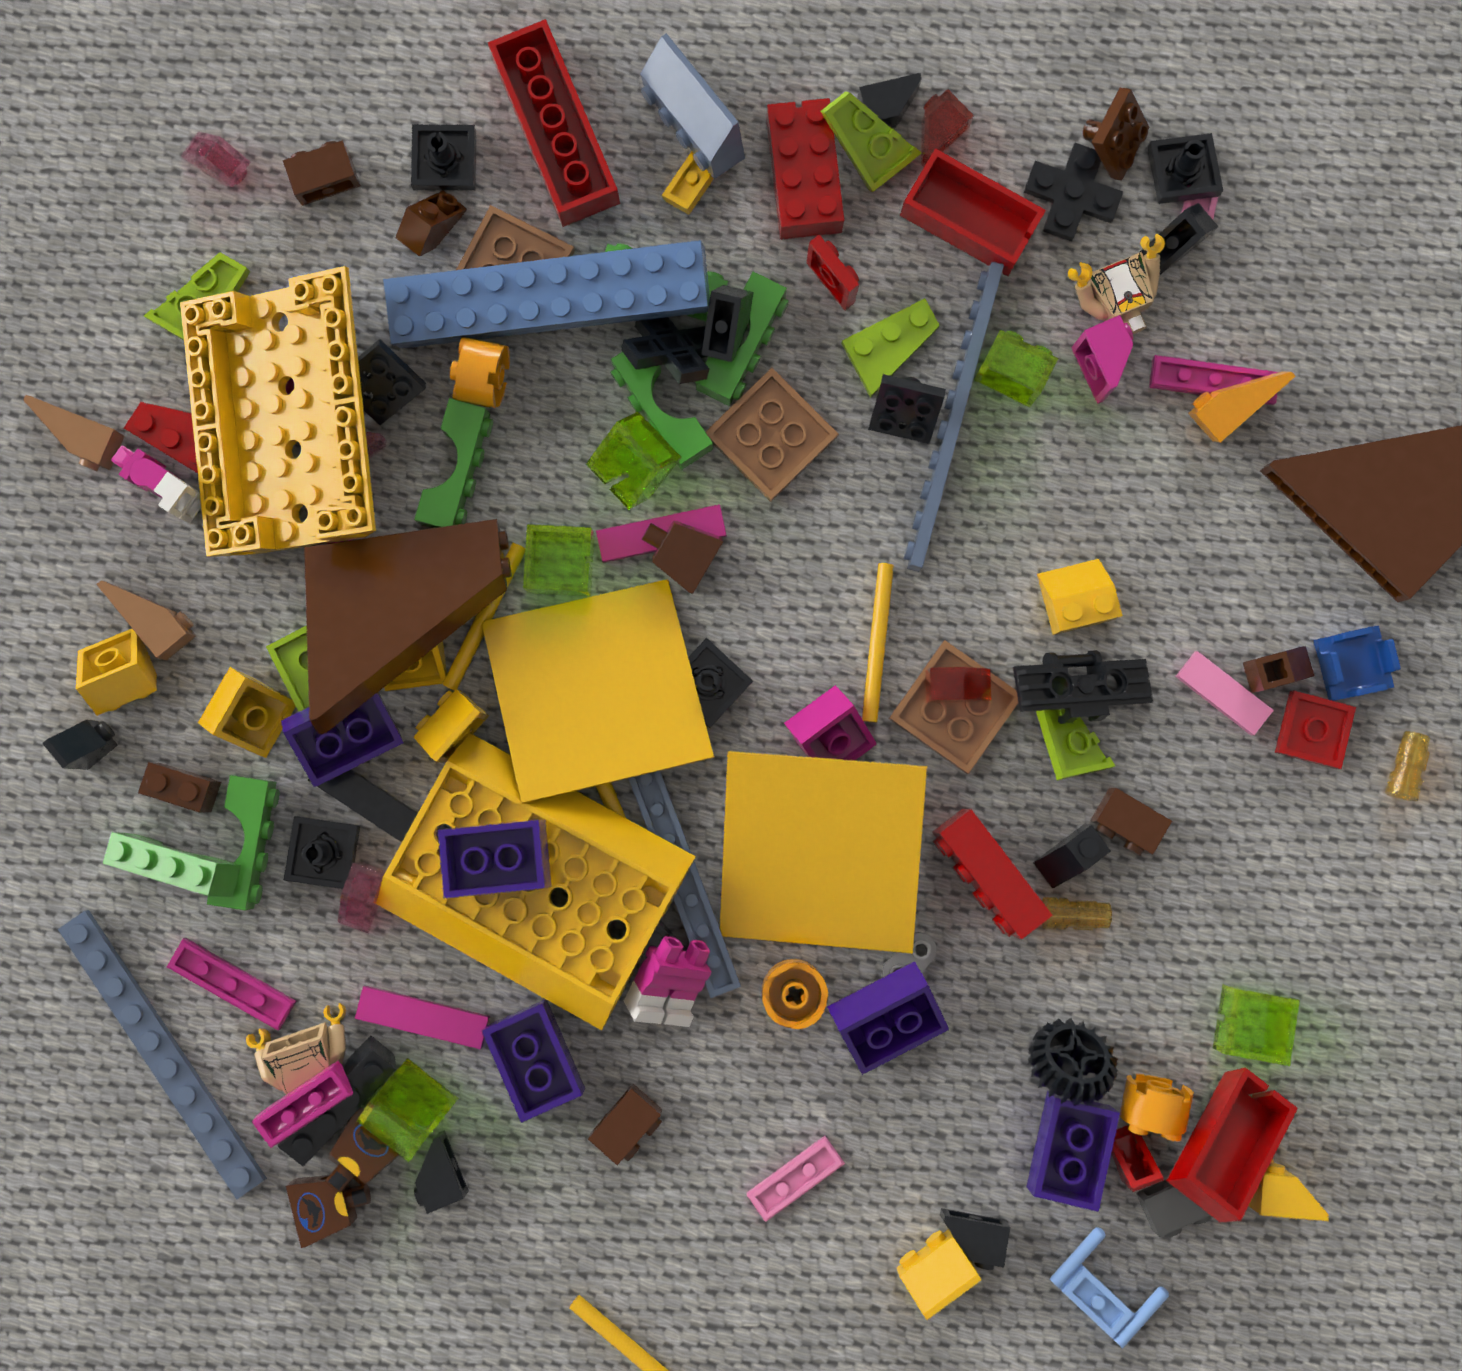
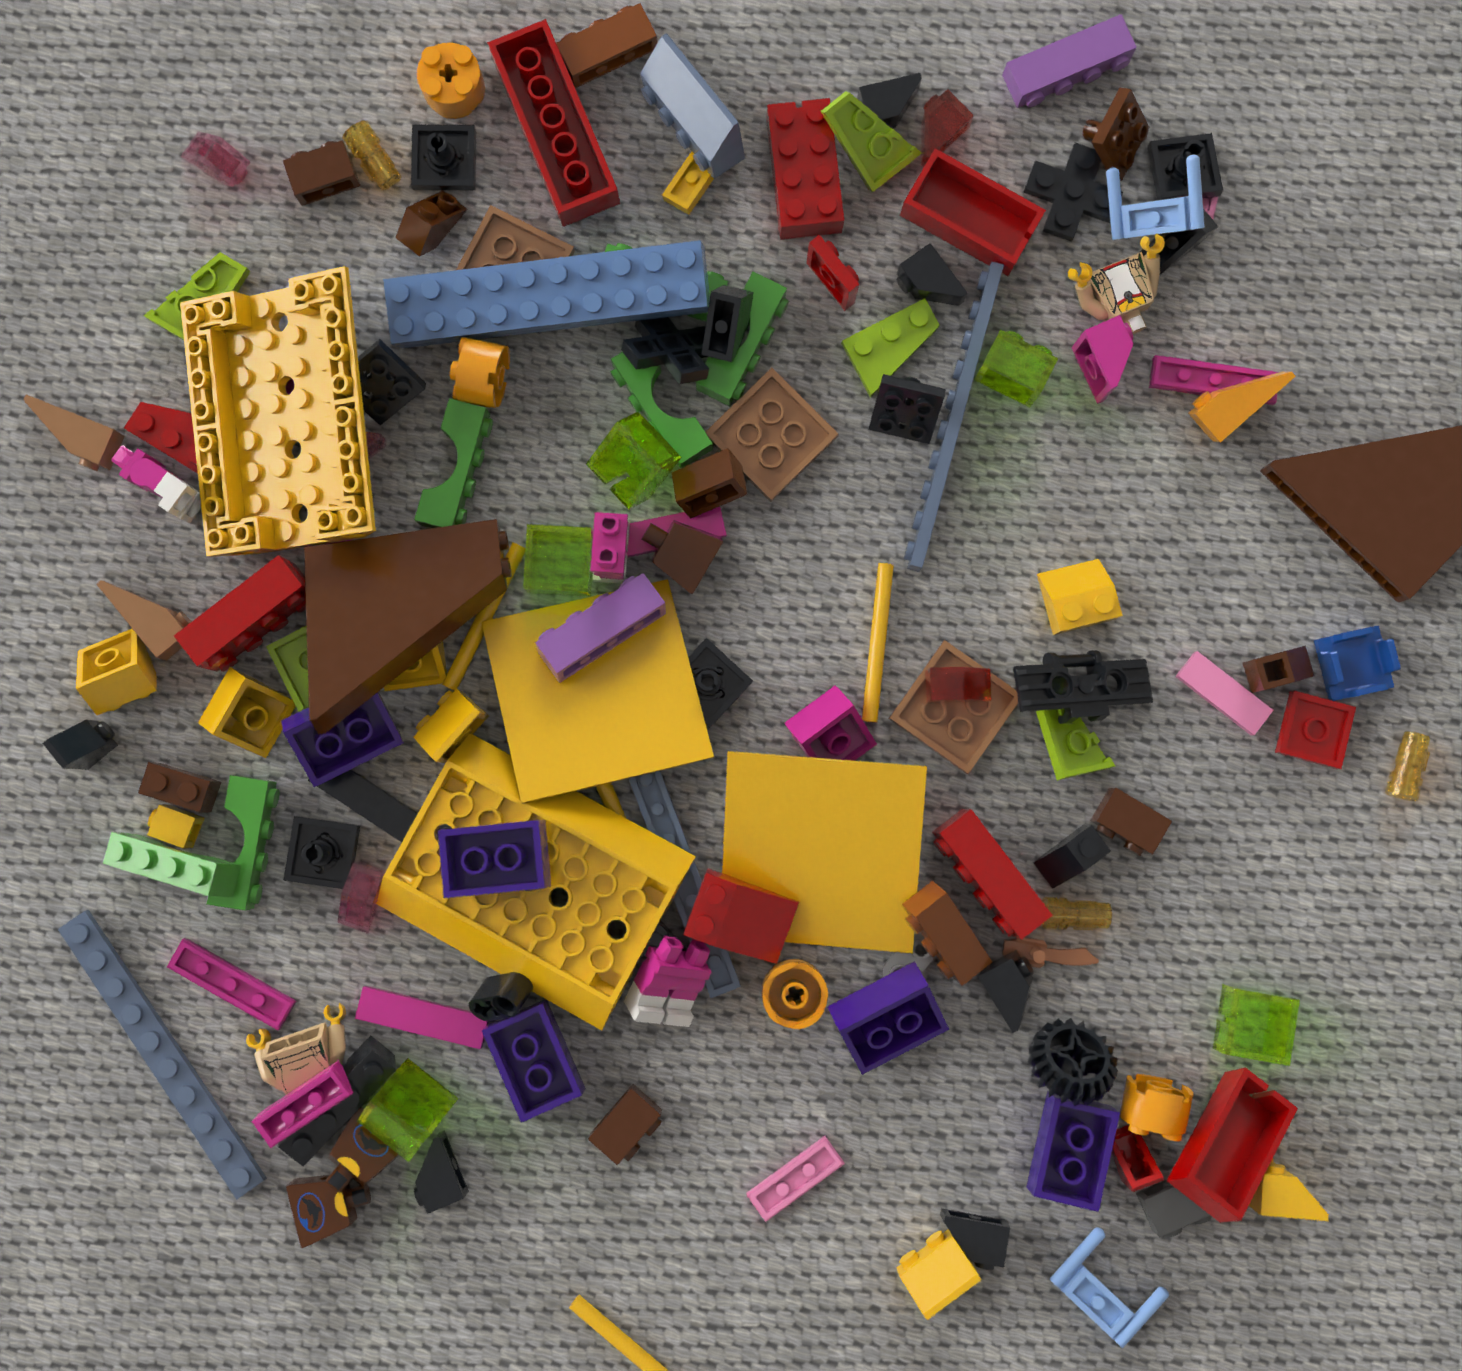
none -> yellow brick [147,805,205,849]
none -> red piece [174,555,306,672]
none -> clear yellow axle [342,121,401,190]
none -> light orange brick [417,43,485,119]
none -> black beam [468,972,533,1021]
none -> medium lavender brick [535,573,666,683]
none -> dark orange brick [556,3,658,88]
none -> dark pink hips [590,512,630,584]
none -> reddish brown brick [671,448,747,519]
none -> red slope [683,868,799,964]
none -> black slope [897,243,968,306]
none -> dark orange brick [902,881,992,986]
none -> black slope [978,950,1034,1033]
none -> medium lavender brick [1002,14,1137,108]
none -> nougat piece [1002,937,1099,968]
none -> light blue plate [1106,155,1205,240]

